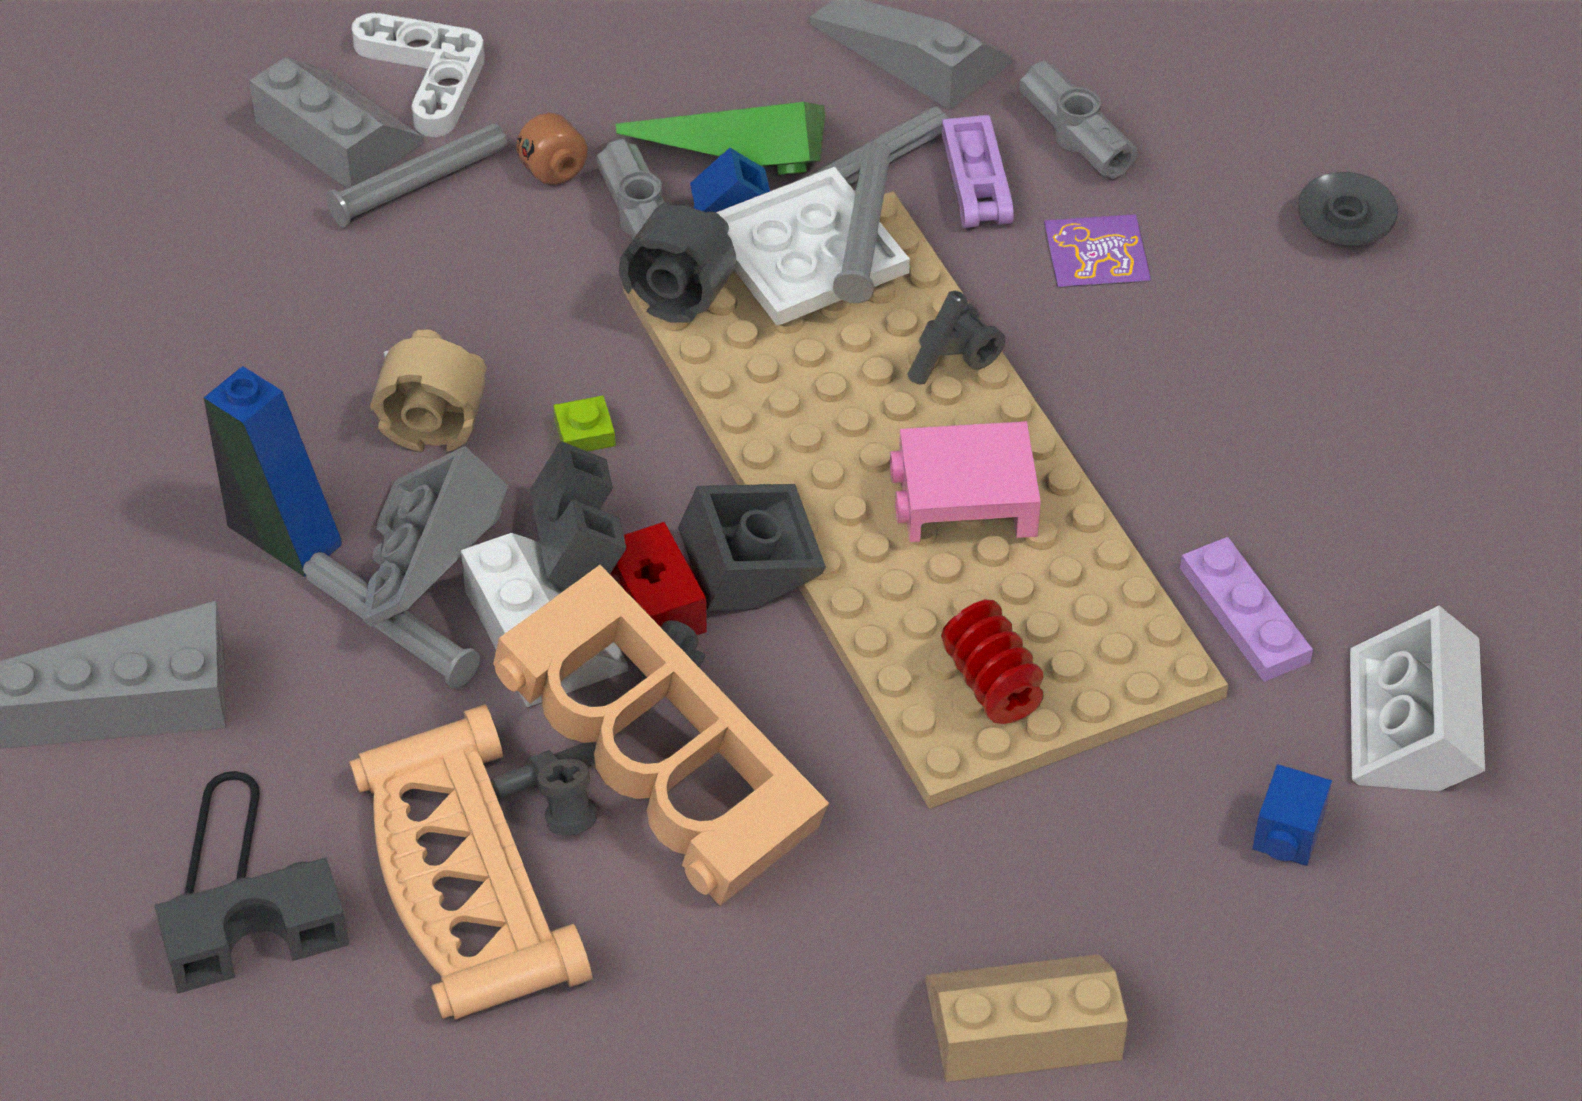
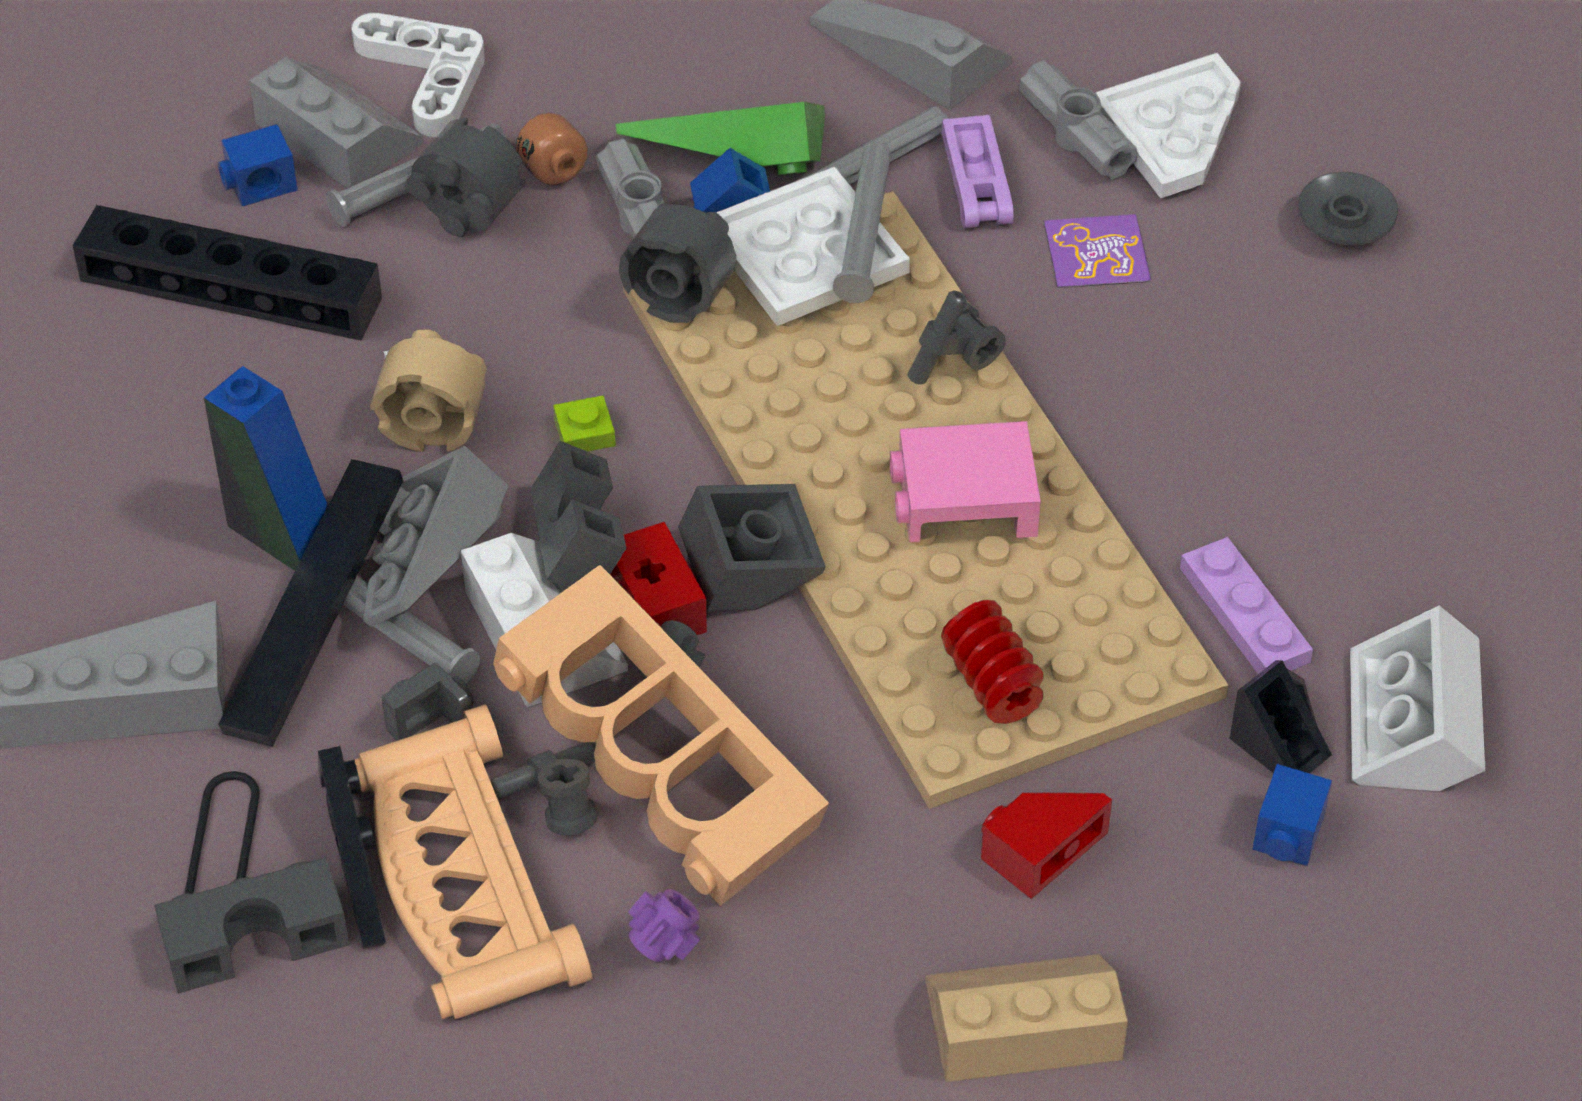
none -> black brick [73,205,382,340]
none -> blue brick [217,124,298,207]
none -> black tile [218,459,404,747]
none -> black wing [318,746,386,949]
none -> dark grey bracket [381,662,473,741]
none -> dark grey brick [406,118,525,237]
none -> medium lavender gear [628,889,701,962]
none -> red slope [981,793,1112,899]
none -> white plate [1095,53,1241,198]
none -> black slope [1229,660,1332,774]

